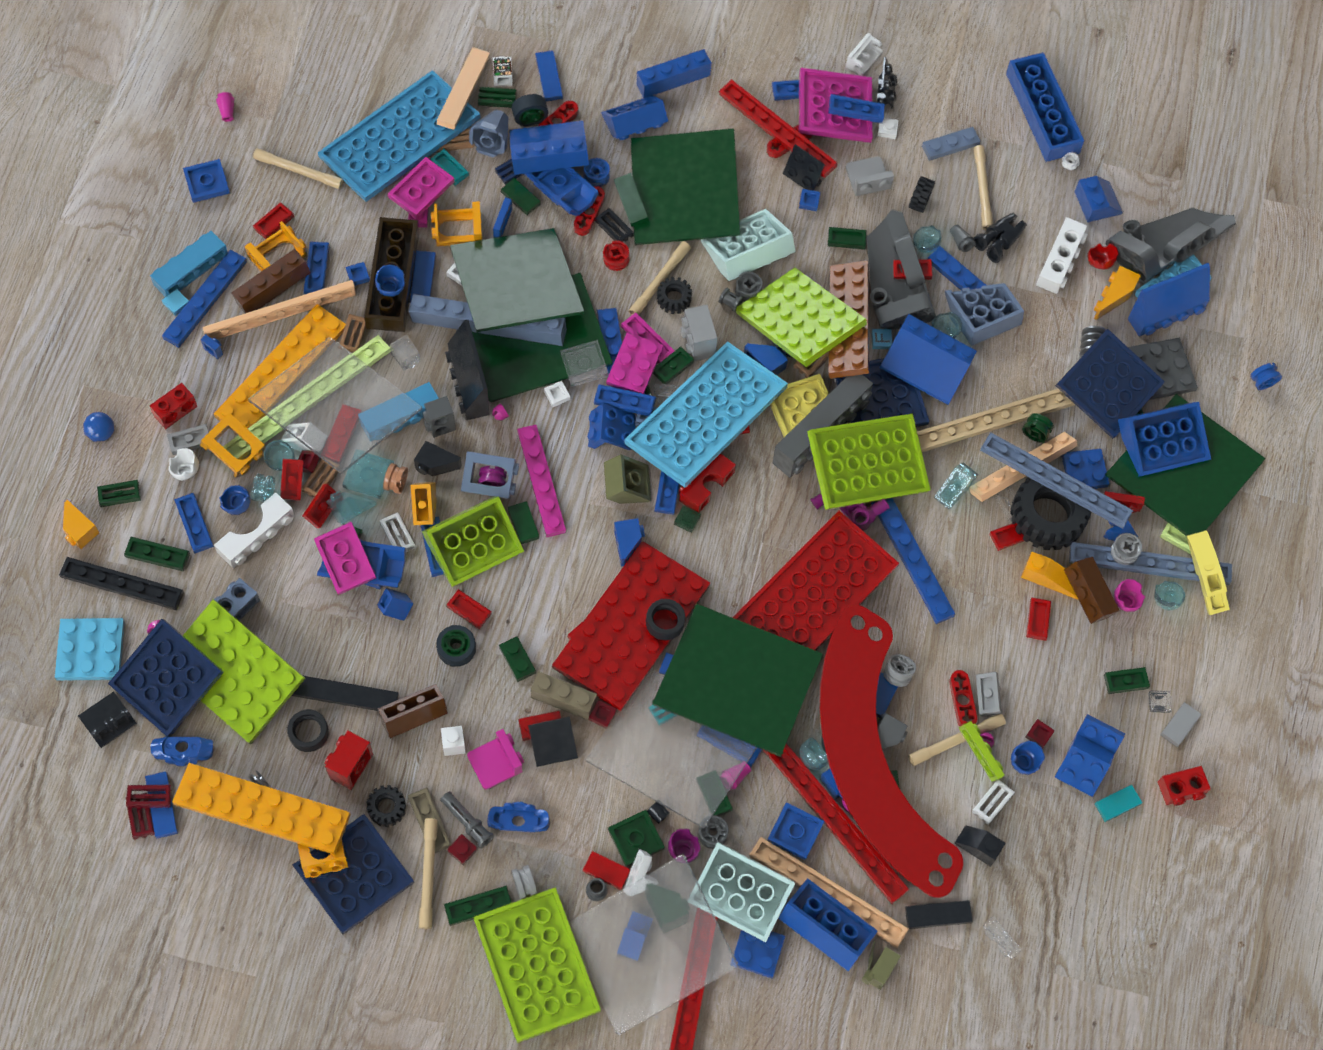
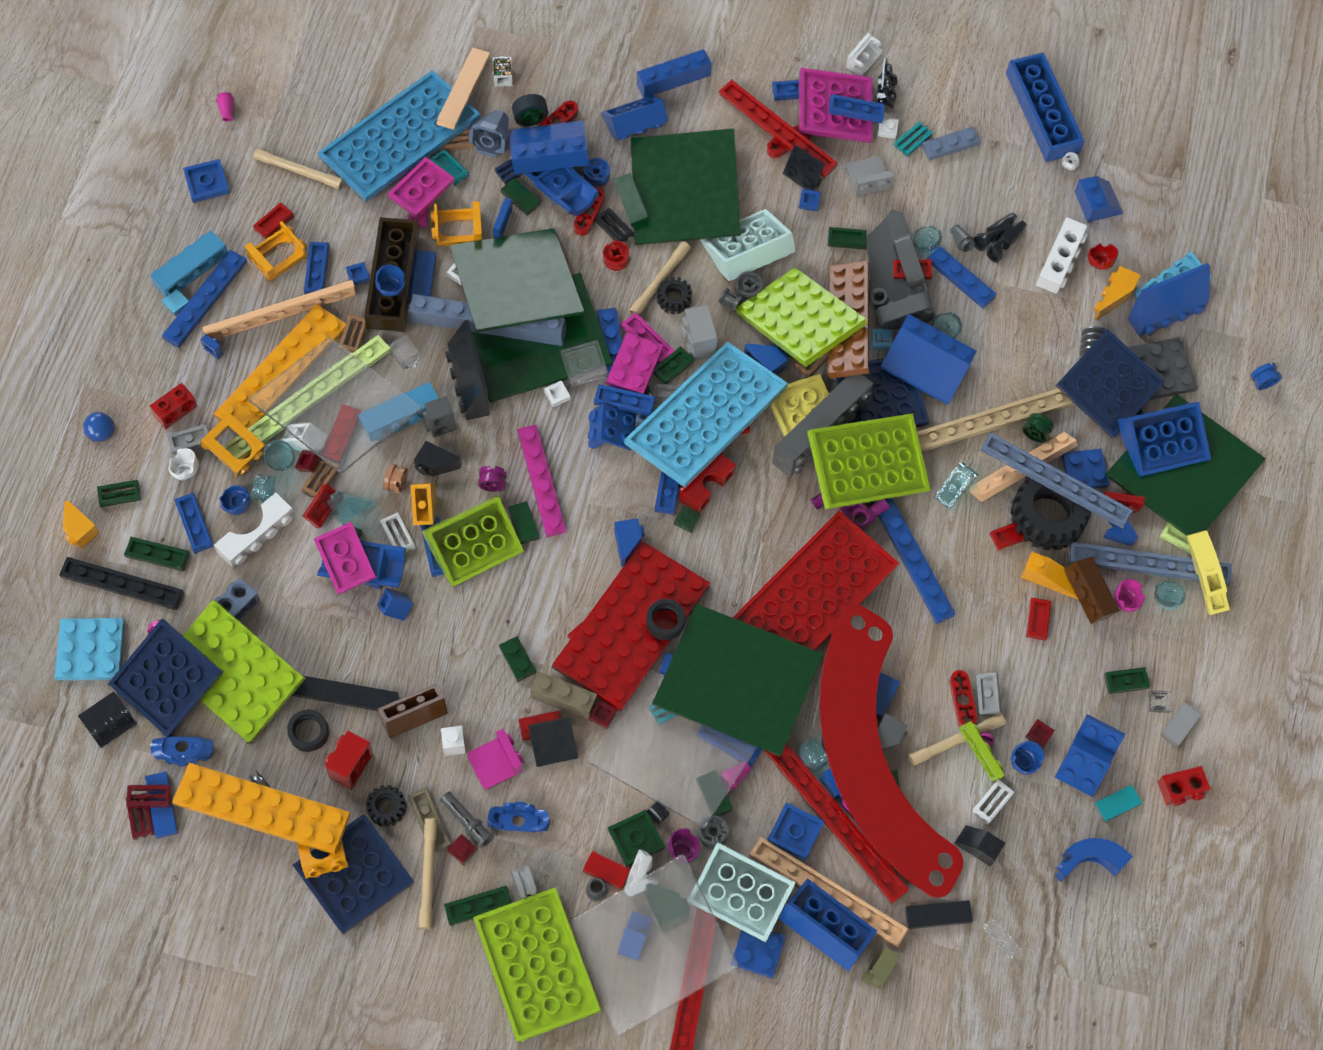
reddish brown brick [231,249,311,313] -> none
red plate [280,458,303,500] -> none
clear light blue plate [342,450,394,499] -> none
wheel [436,625,476,667] -> none
red tile [446,589,492,630] -> none
sand blue panel [461,451,519,499] -> none
dark green tile [478,87,516,108] -> none
dark pink hinge [492,403,509,421] -> none
blue tile [535,51,563,102] -> none
olive slope [604,454,651,504] -> none
light grey wheel [883,654,916,687] -> none
black tyre [909,176,935,213] -> none
sand blue wedge [945,283,1024,346] -> none
tan piece [973,145,993,230] -> none
dark grey panel [1106,207,1236,283] -> none
light grey wheel [1111,533,1142,565] -> none
none -> teal tile [894,121,933,157]
none -> blue arch [1055,838,1133,882]

